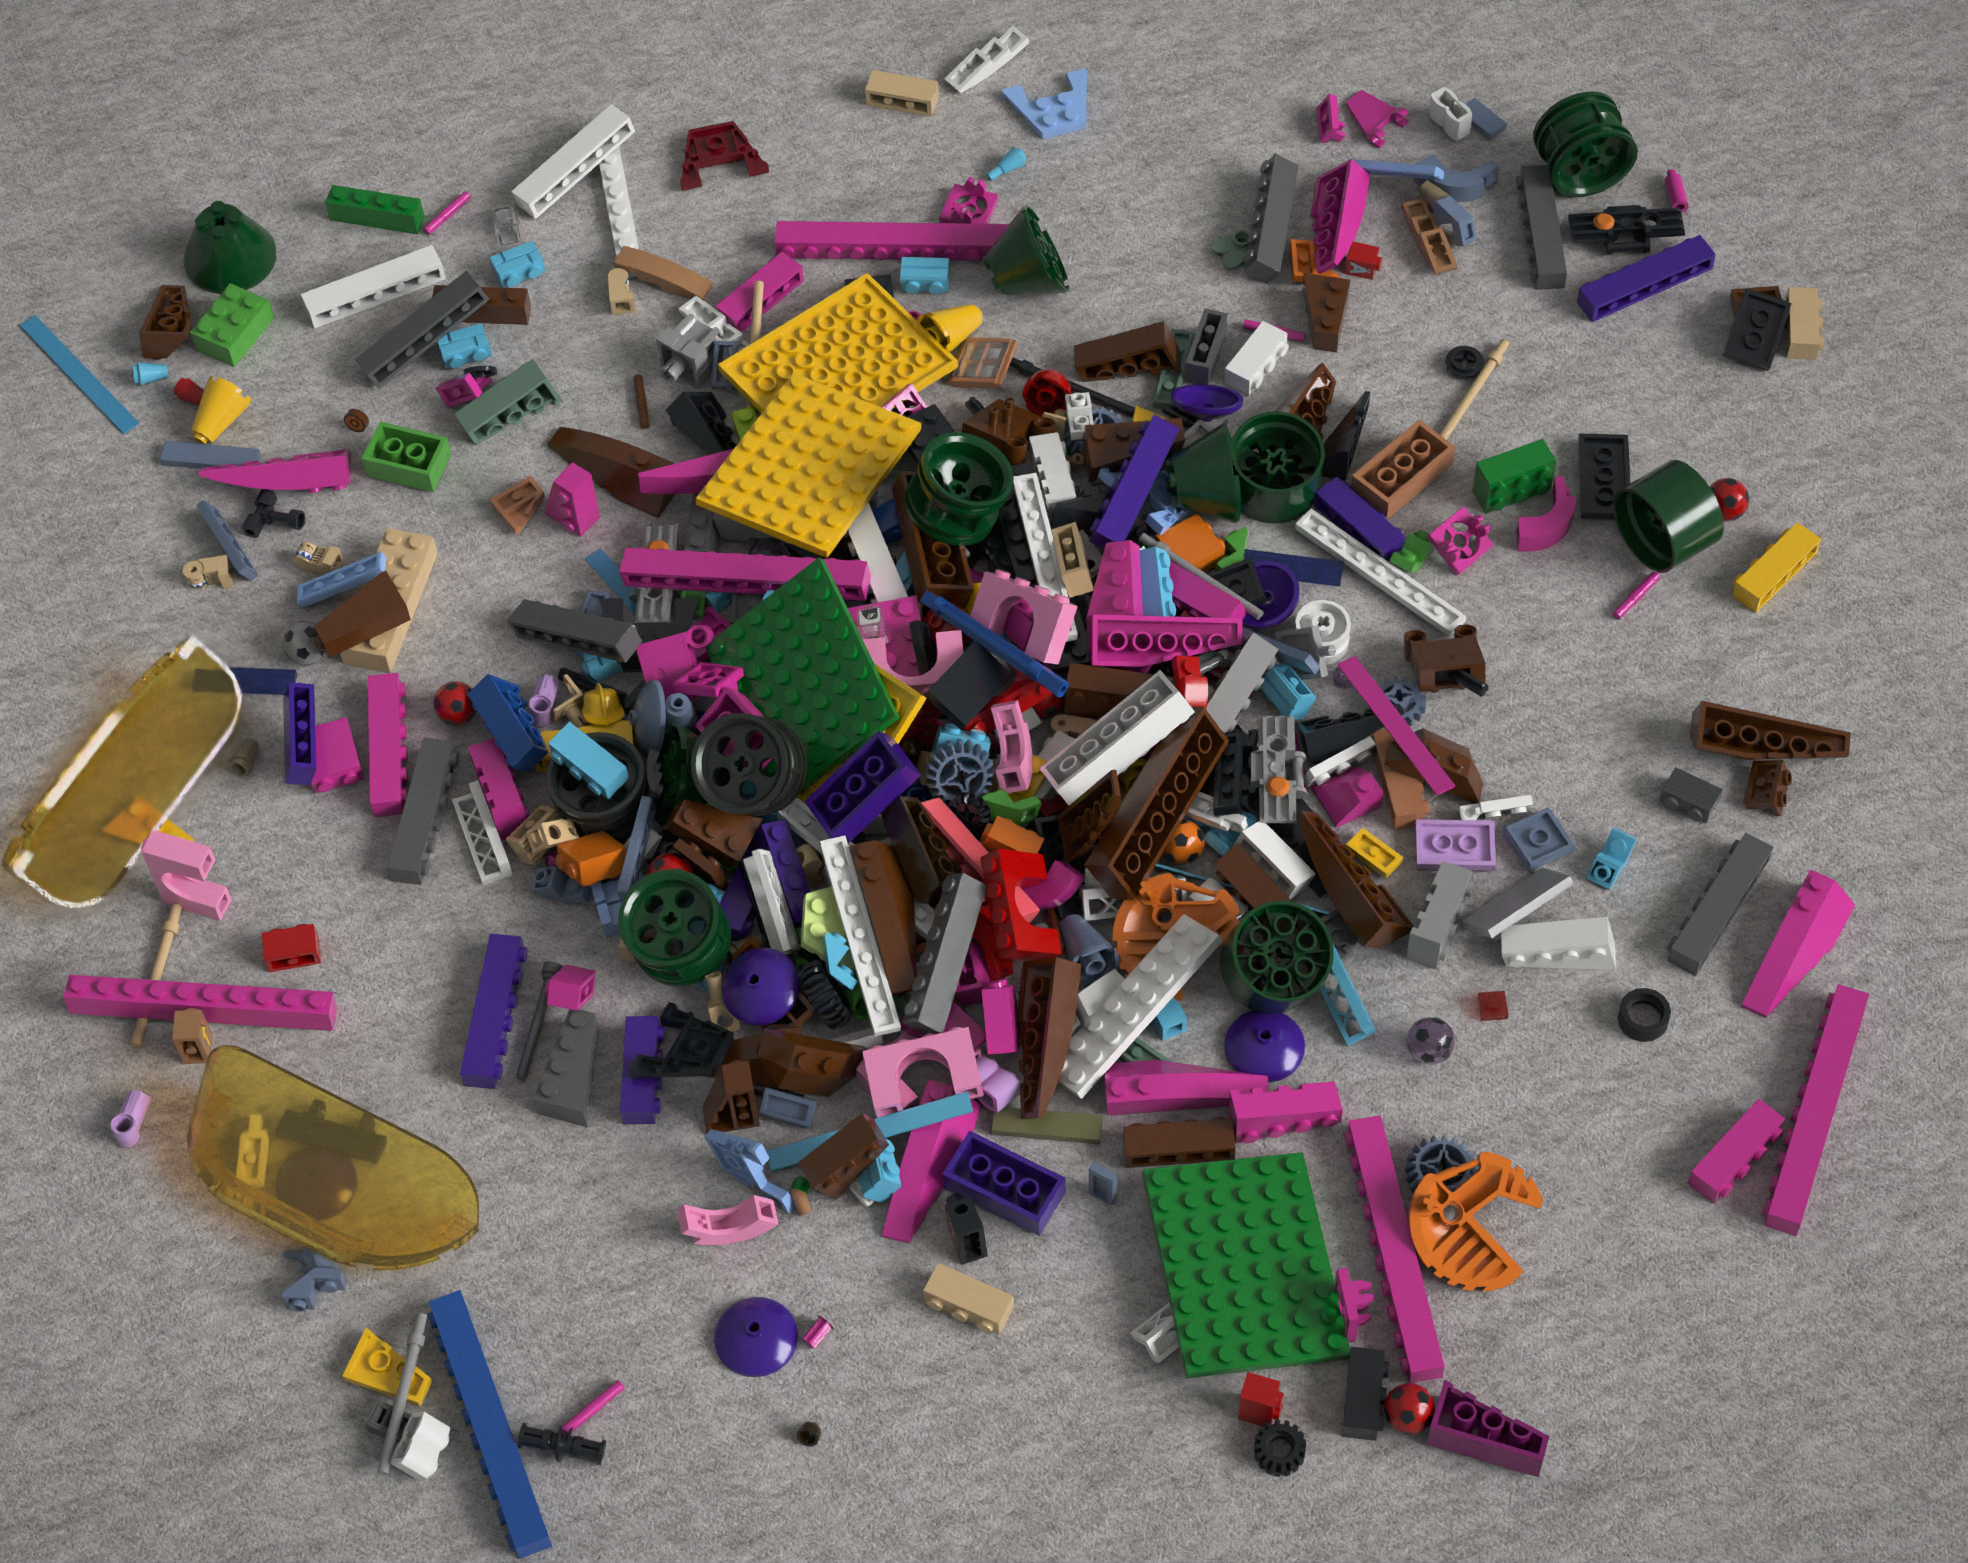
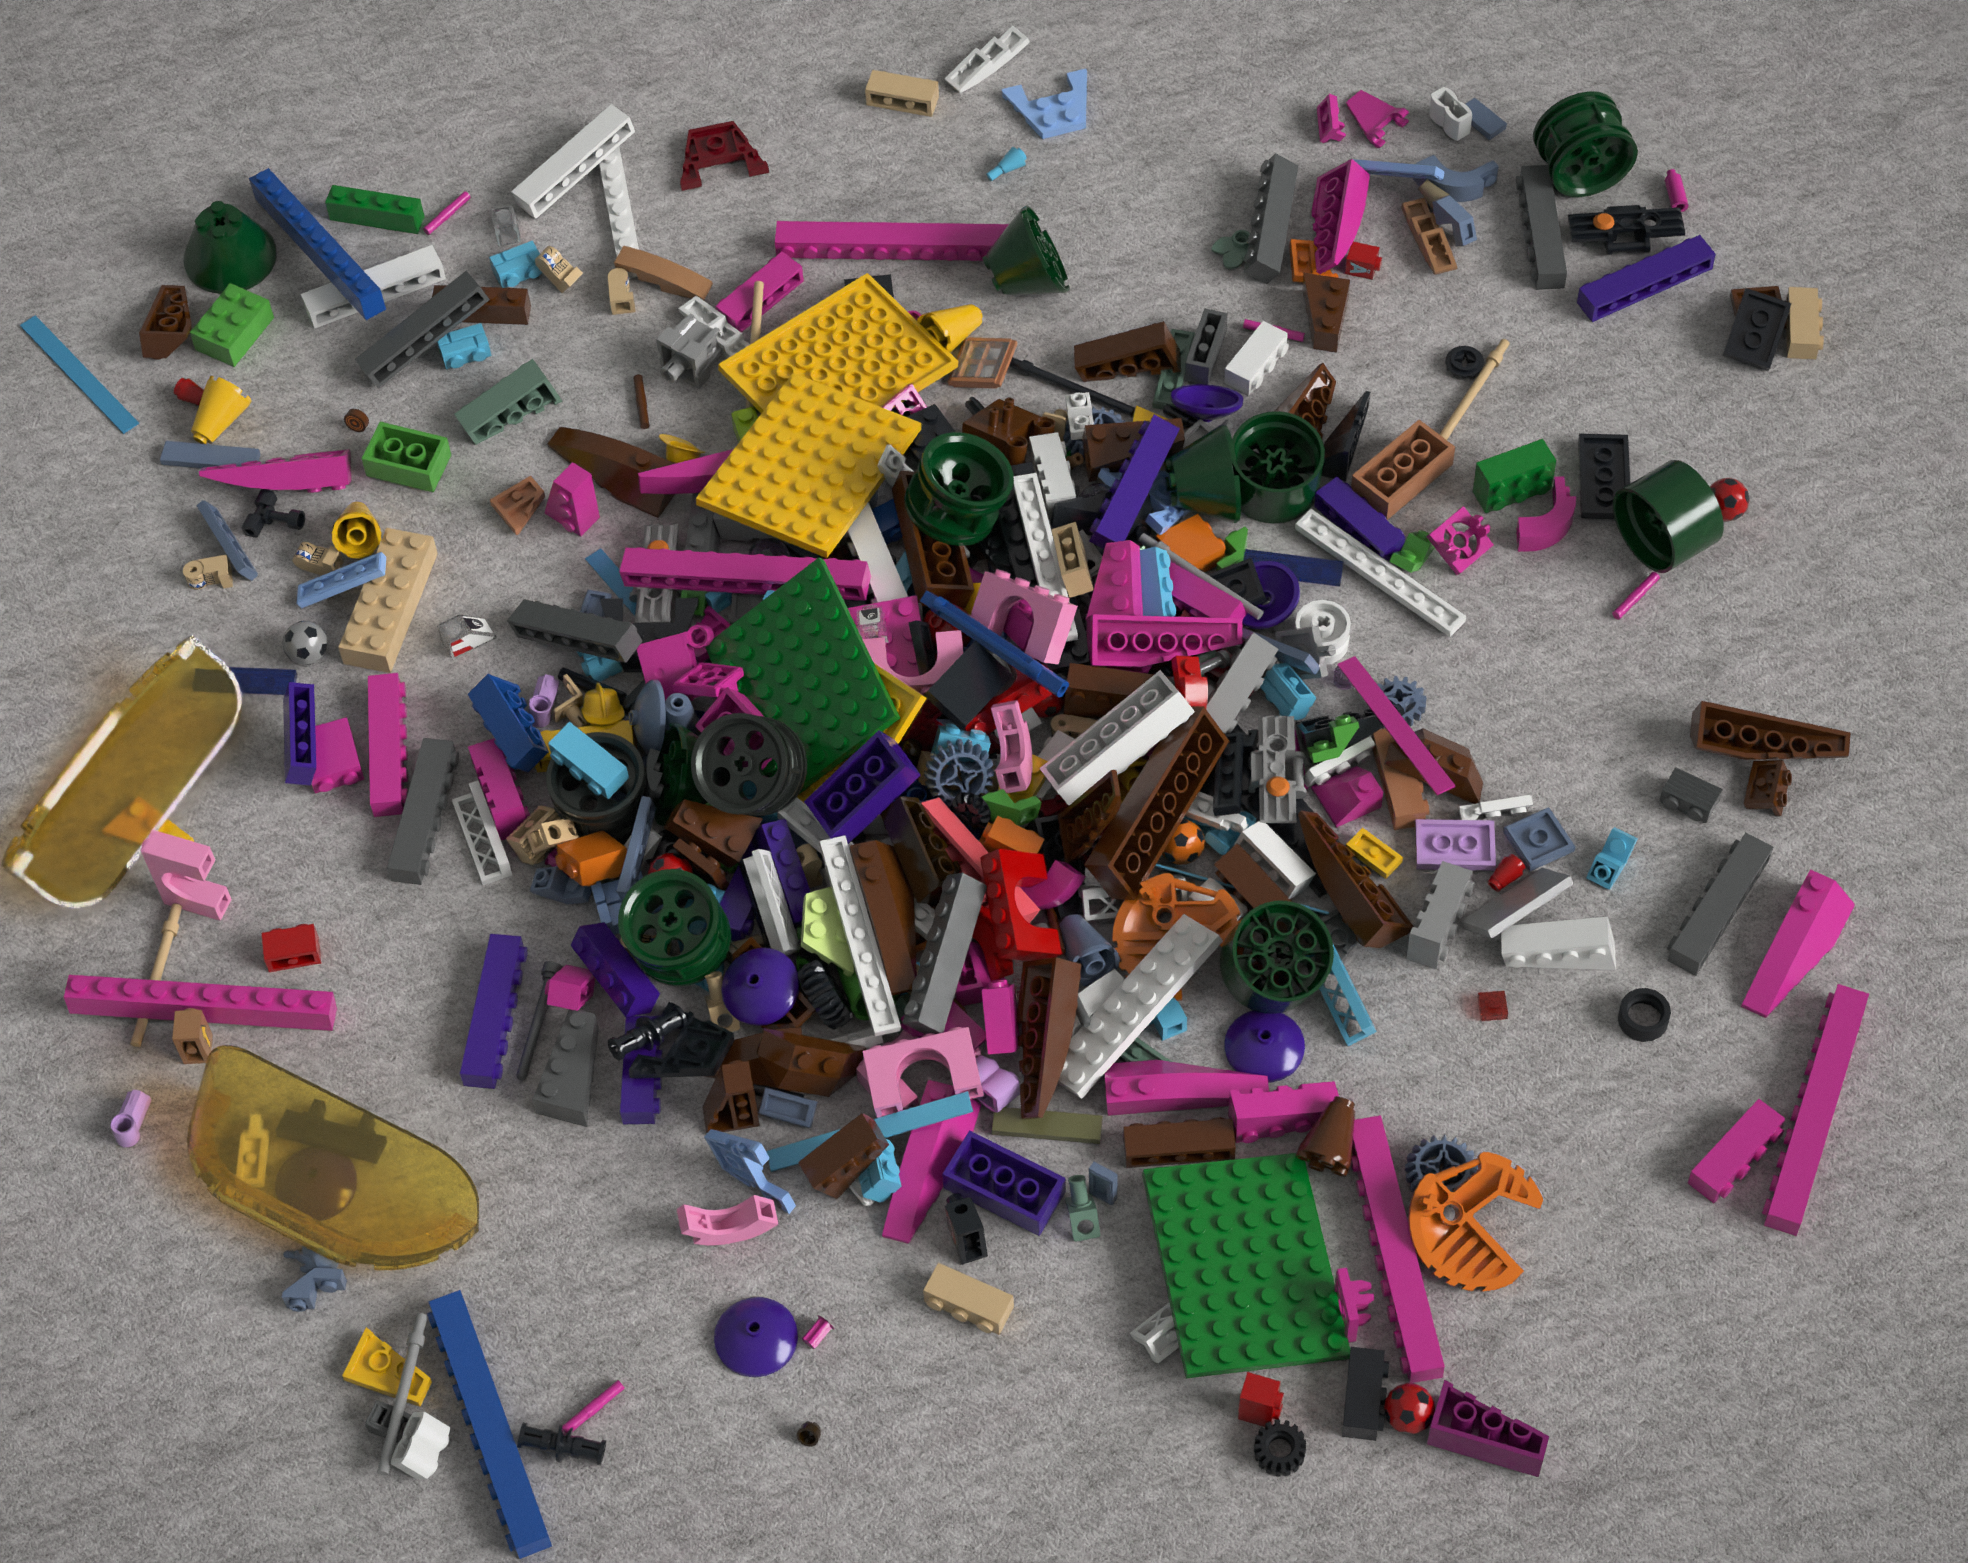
medium azure cone [132,362,168,385] -> none
dark tan cone [229,738,259,776] -> none
reddish brown slope [313,571,411,658] -> none
red piece [433,681,476,726] -> none
dark pink piece [435,366,497,408] -> none
black wedge [666,392,737,455] -> none
sand blue tile [711,341,739,390] -> none
medium nougat arm [790,1176,812,1216] -> none
medium azure slope [822,931,858,990] -> none
medium azure brick [900,257,950,294] -> none
dark pink piece [939,177,998,224] -> none
red cylinder [1022,369,1071,417] -> none
reddish brown piece [1404,624,1489,697] -> none
clear purple piece [1407,1017,1455,1065] -> none
yellow brick [1732,522,1821,613] -> none
none -> blue brick [249,168,386,320]
none -> yellow cone [332,502,381,558]
none -> slope [437,614,497,660]
none -> tan leg [535,246,583,293]
none -> dark purple brick [570,922,660,1017]
none -> black piece [608,1005,687,1061]
none -> yellow piece [659,434,705,464]
none -> white slope [877,444,914,487]
none -> sand green bracket [1065,1175,1101,1242]
none -> reddish brown cone [1296,1096,1355,1177]
none -> bright green slope [1308,715,1359,763]
none -> red cone [1487,854,1526,892]

